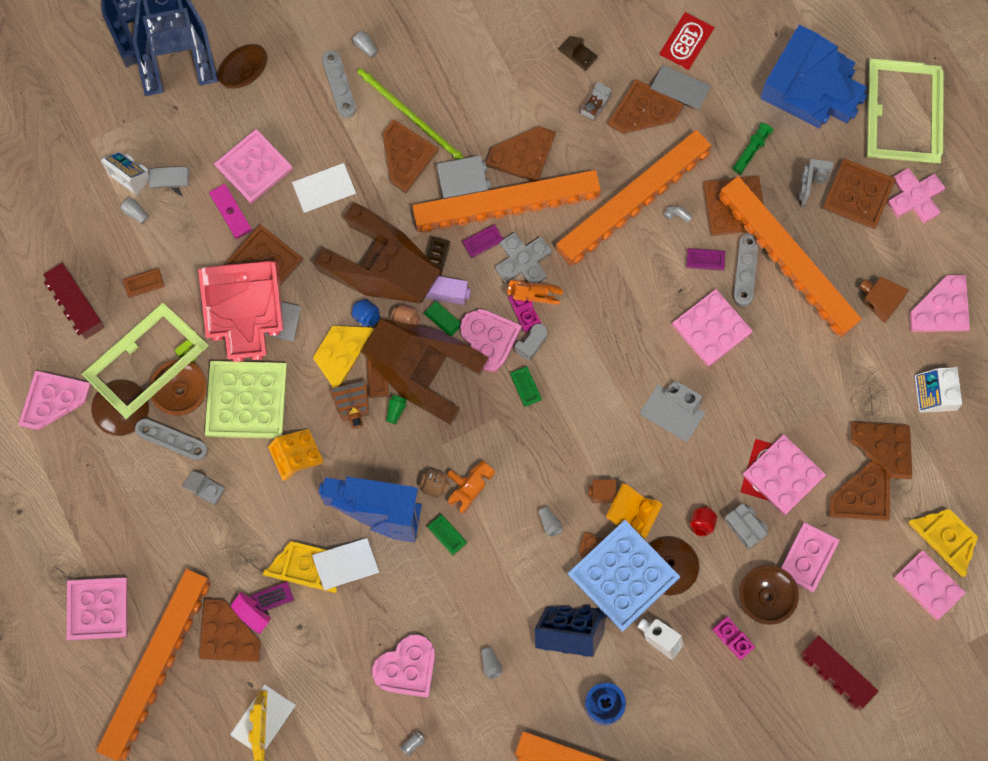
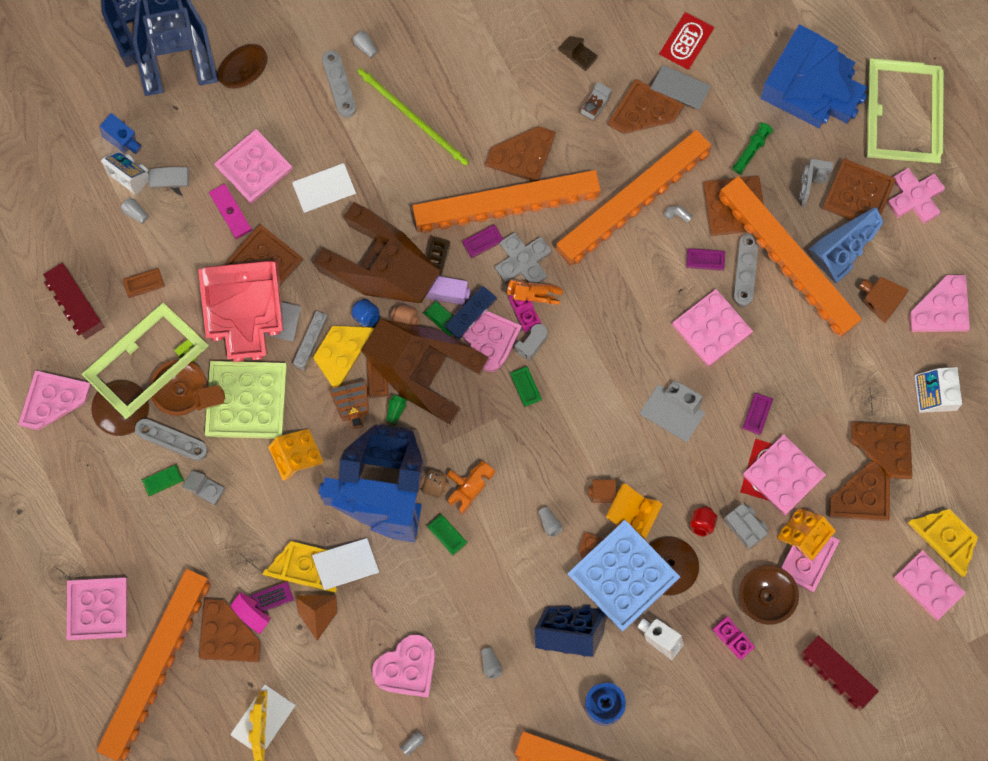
dark orange plate [383,119,439,193] -> none
light grey brick [437,156,491,199] -> none
none -> blue torso [99,113,142,154]
none -> green tile [141,463,184,497]
none -> dark orange brick [193,385,225,411]
none -> light grey piece [293,311,328,371]
none -> dark orange slope [297,595,338,641]
none -> dark blue wedge [338,424,428,493]
none -> dark blue plate [445,286,497,340]
none -> magenta tile [742,393,773,435]
none -> light orange bracket [777,508,836,561]
none -> medium blue wedge [808,207,884,283]

